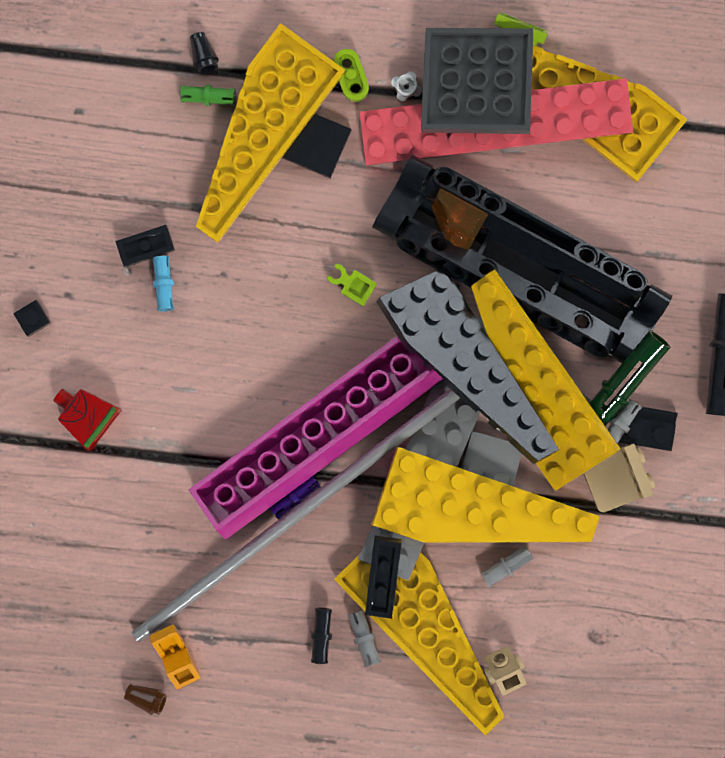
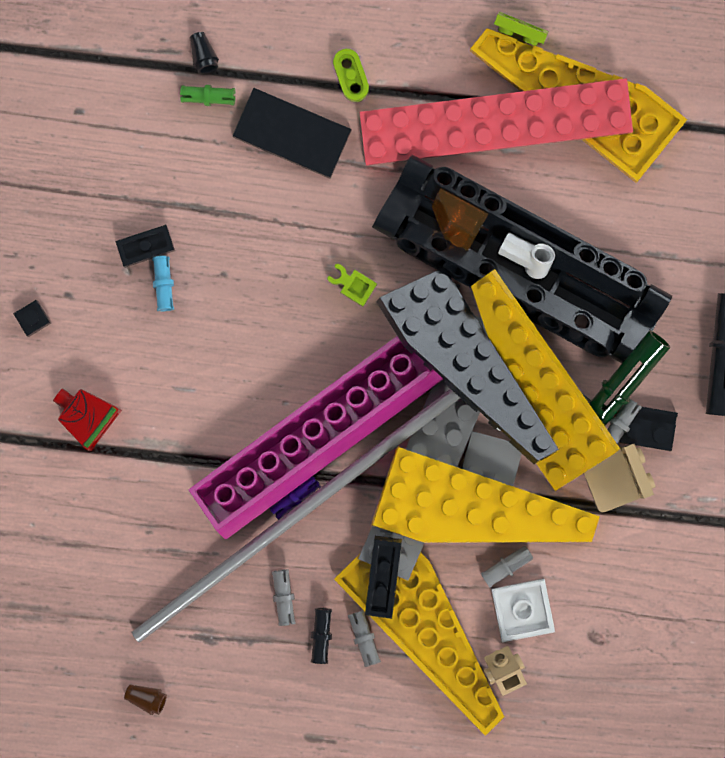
light orange slope [149,624,201,690] -> none
yellow wing [196,23,345,243] -> none
white plate [391,71,422,102] -> none
dark grey plate [421,28,534,134] -> none
none -> light grey pin [272,569,296,626]
none -> white tile [491,578,555,643]
none -> white piece [498,232,555,279]

